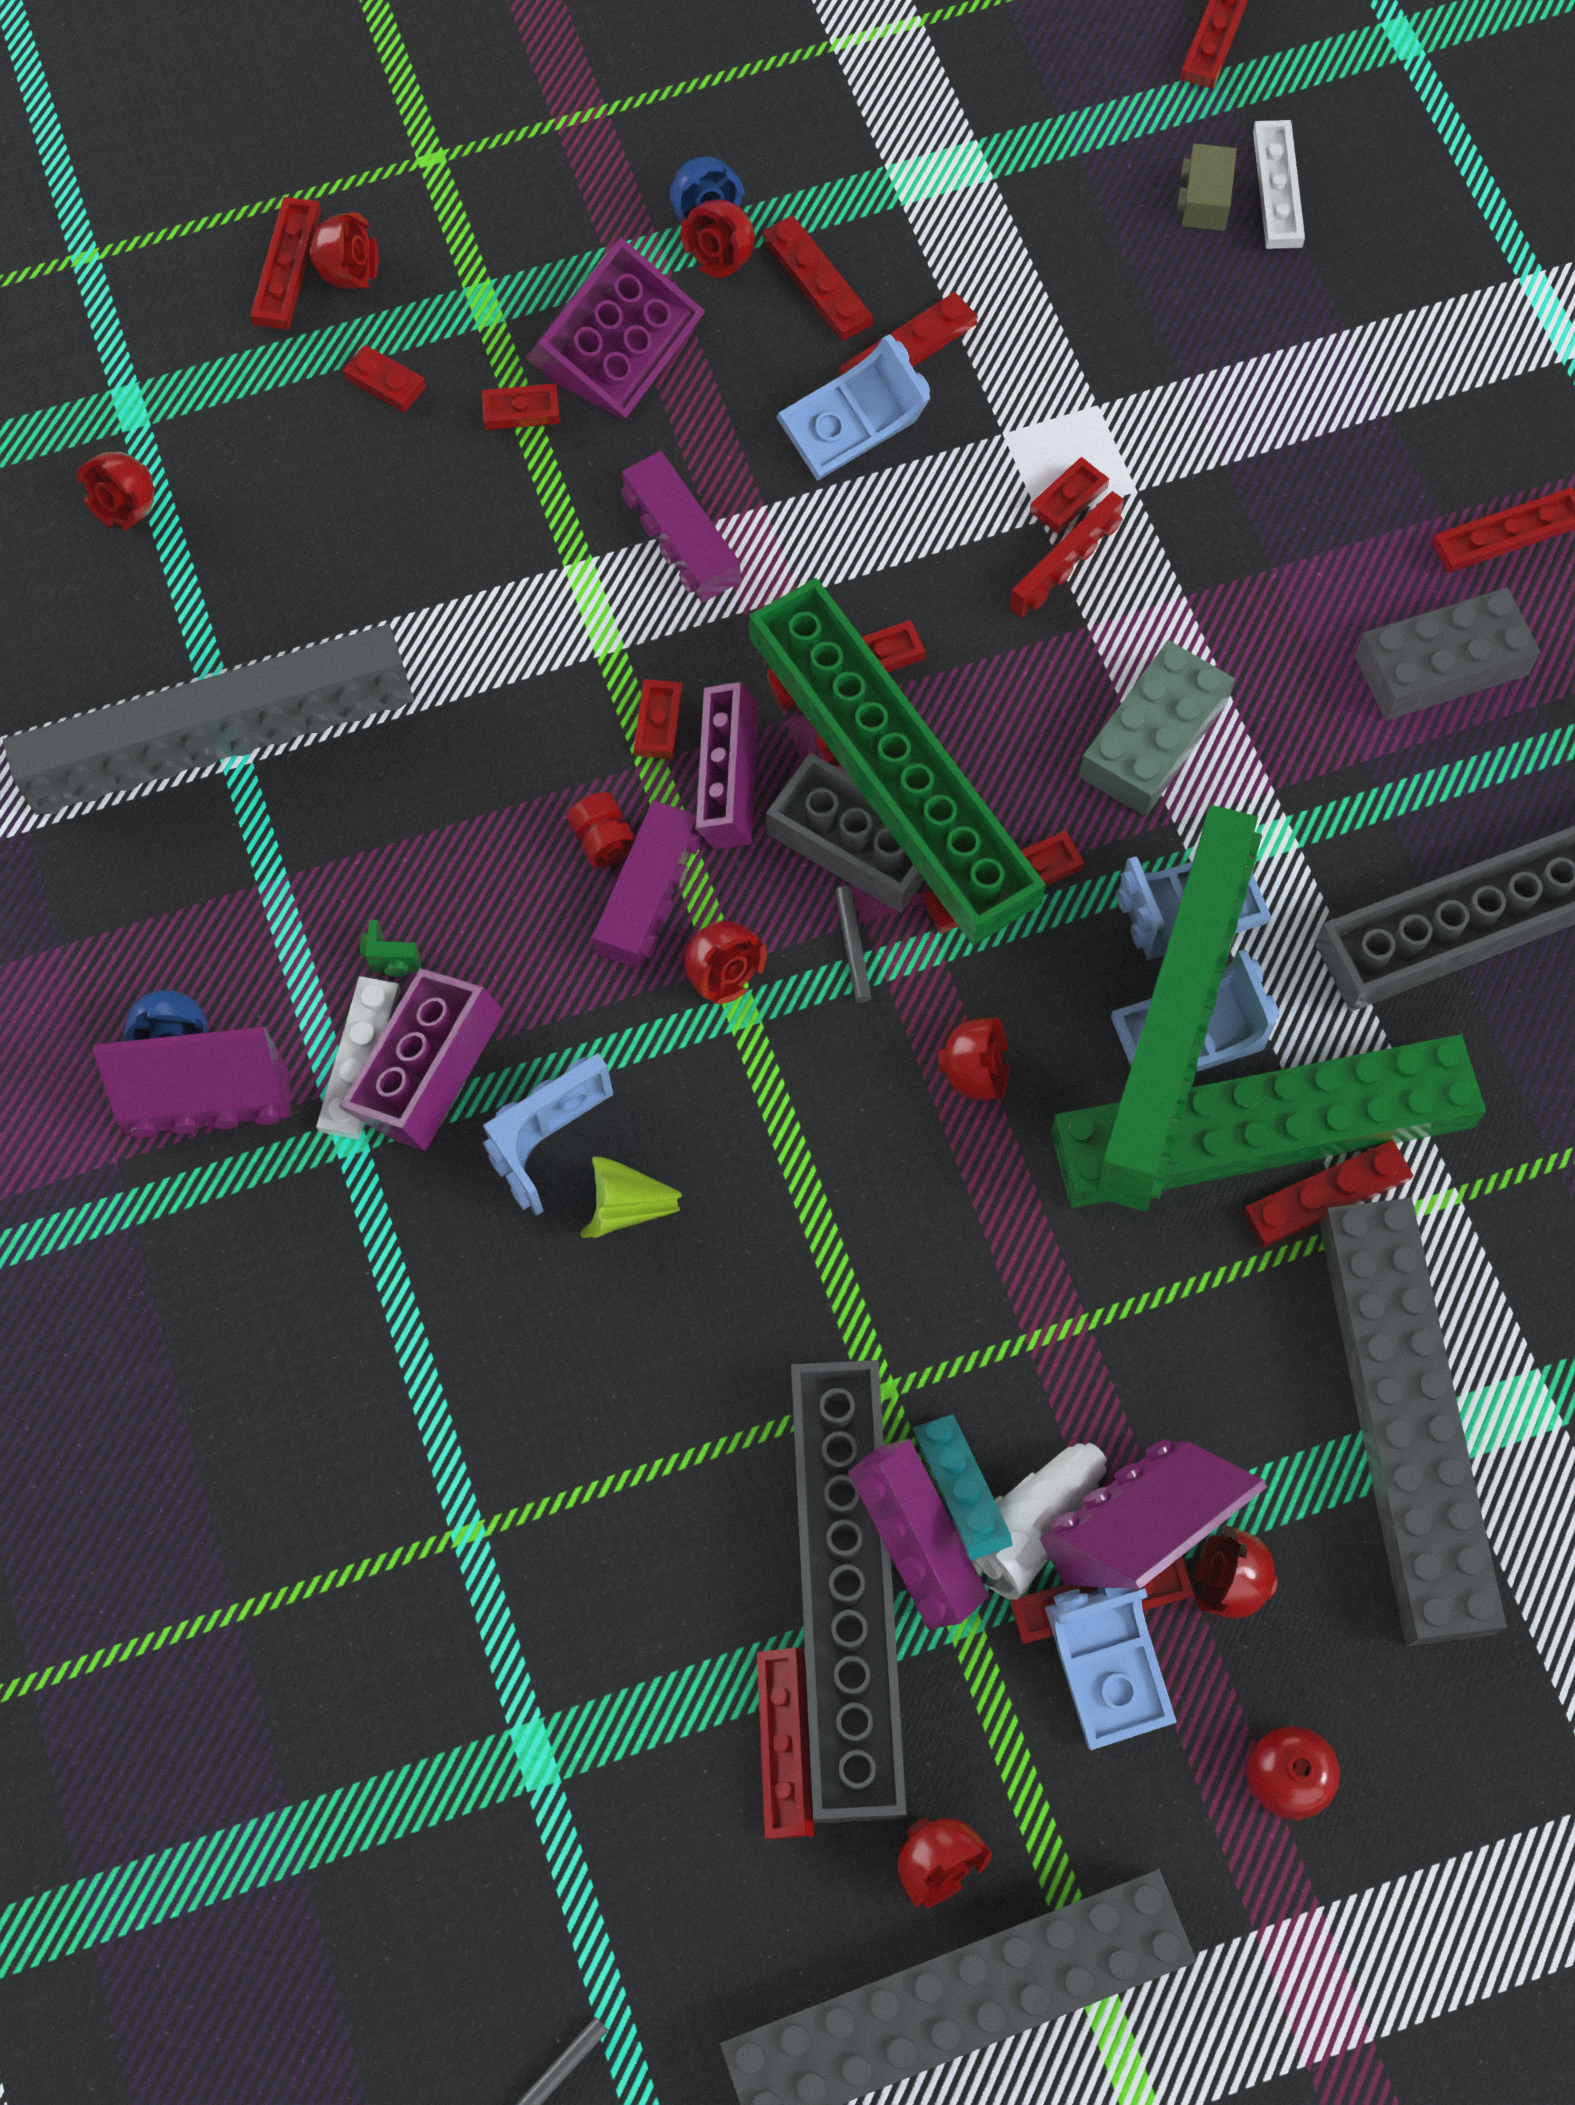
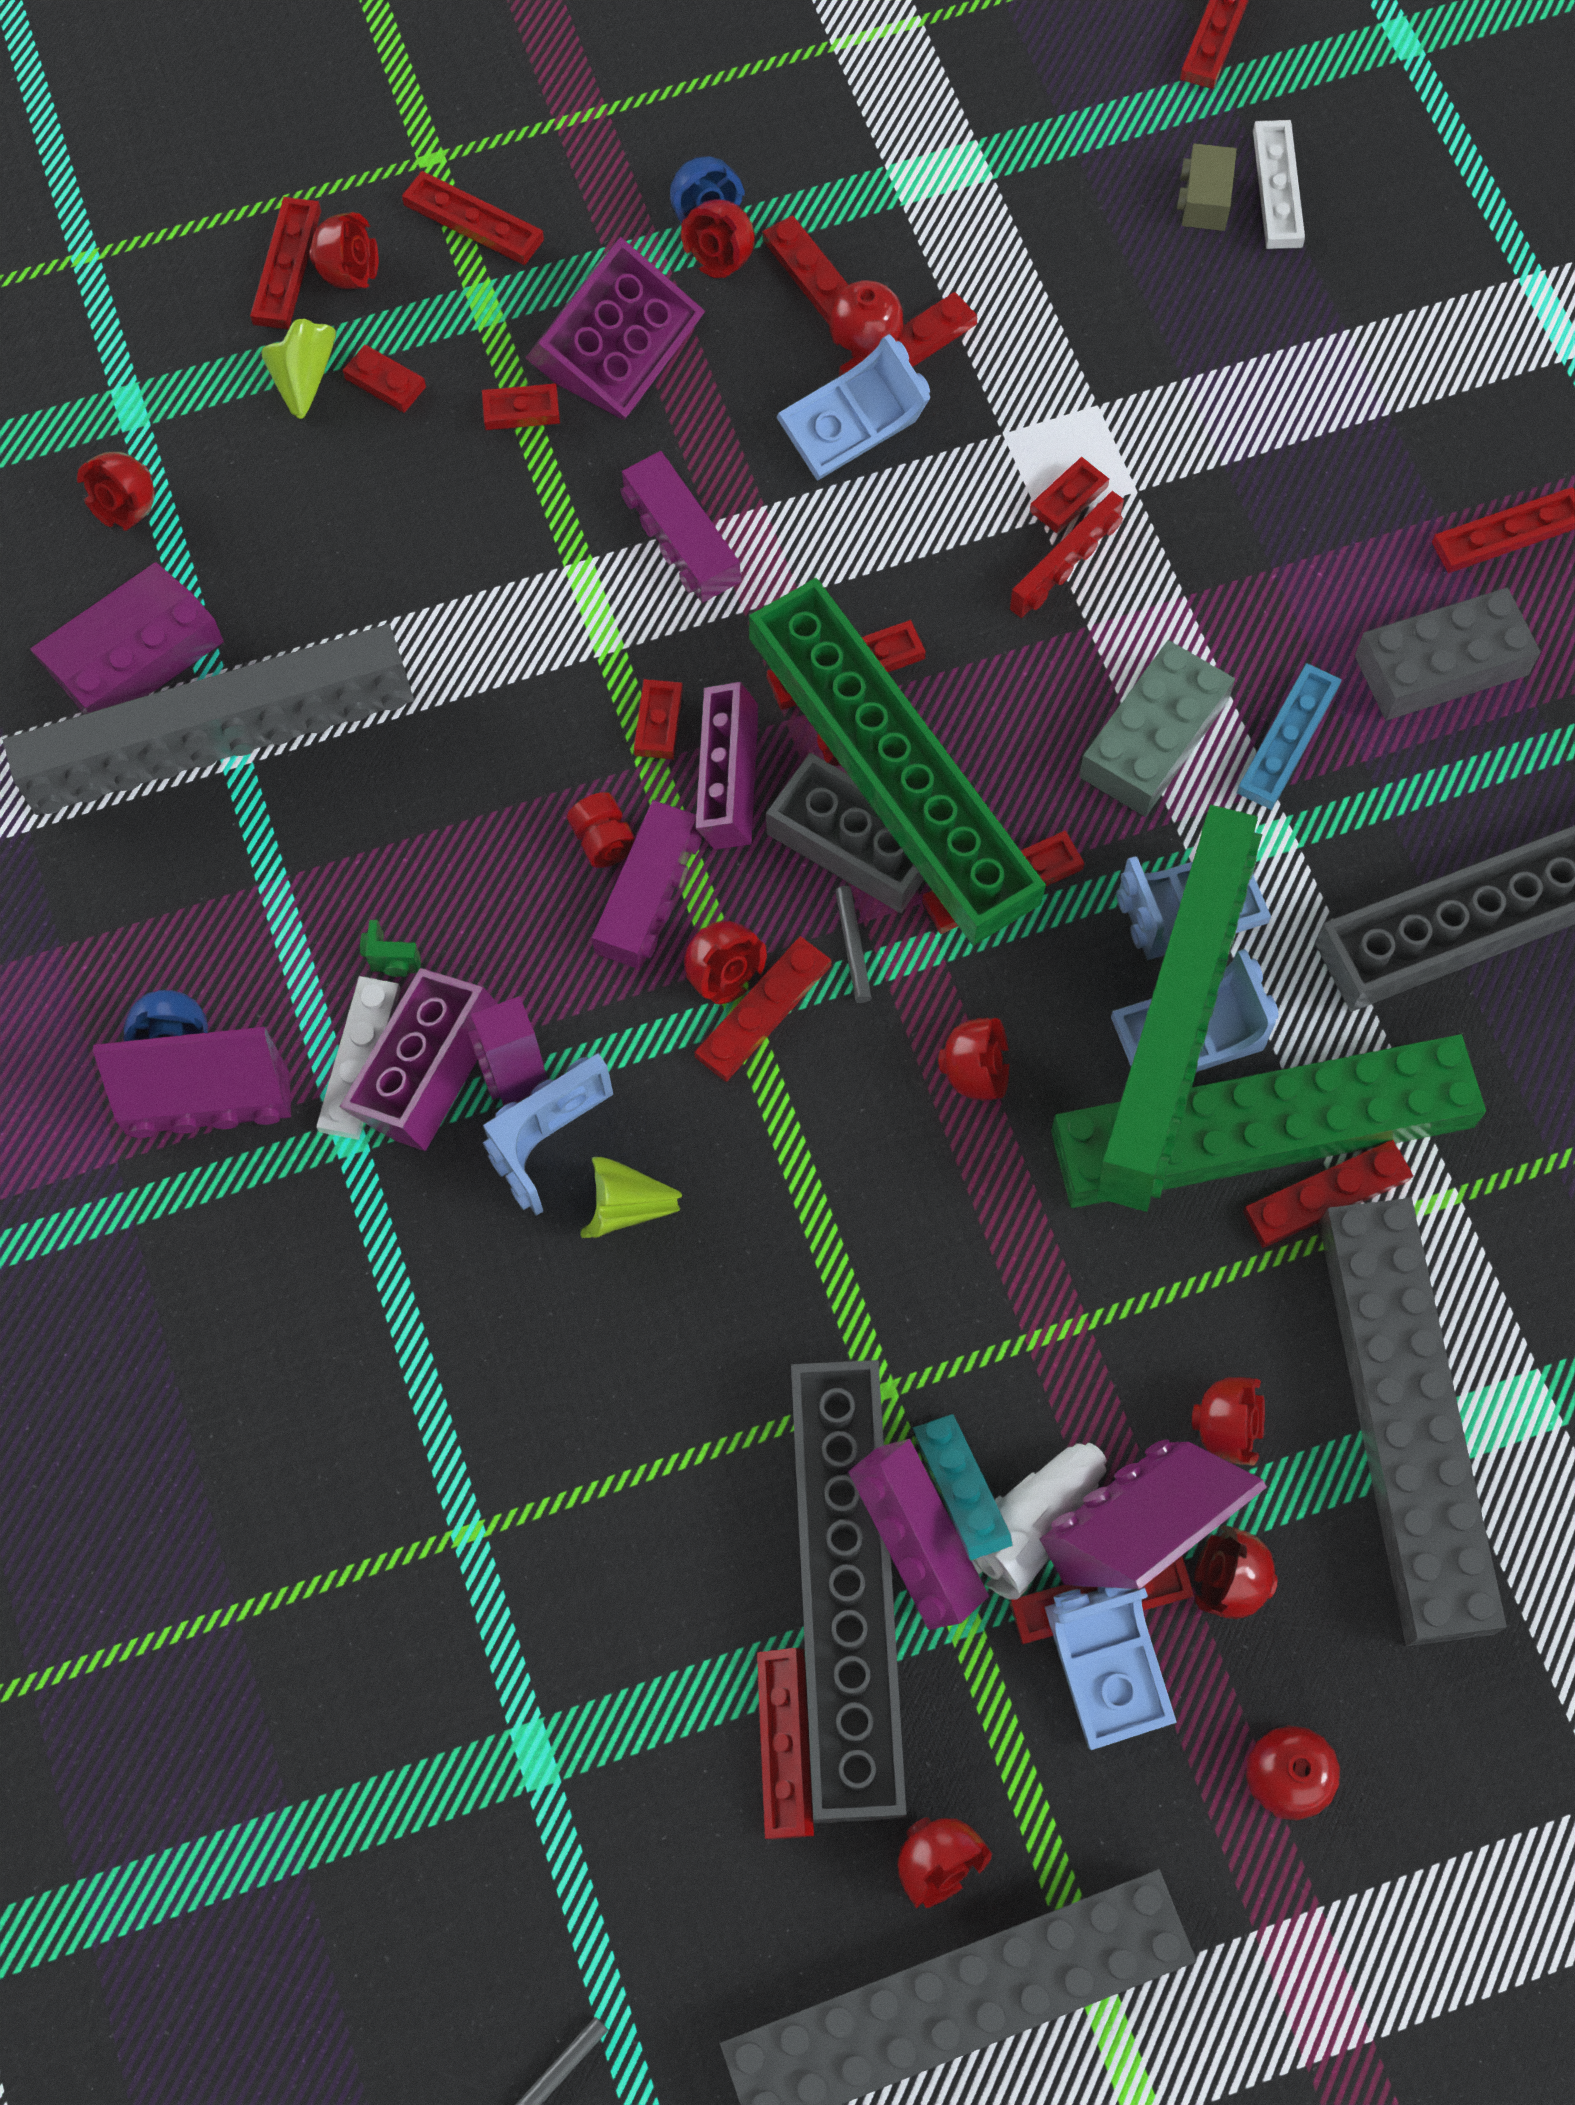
none -> magenta slope [30,562,224,714]
none -> lime hat [262,319,336,419]
none -> red plate [402,171,544,265]
none -> magenta brick [468,996,548,1106]
none -> red plate [694,936,831,1082]
none -> red cylinder [830,280,904,358]
none -> red cylinder [1192,1377,1265,1466]
none -> dark azure plate [1236,663,1342,810]

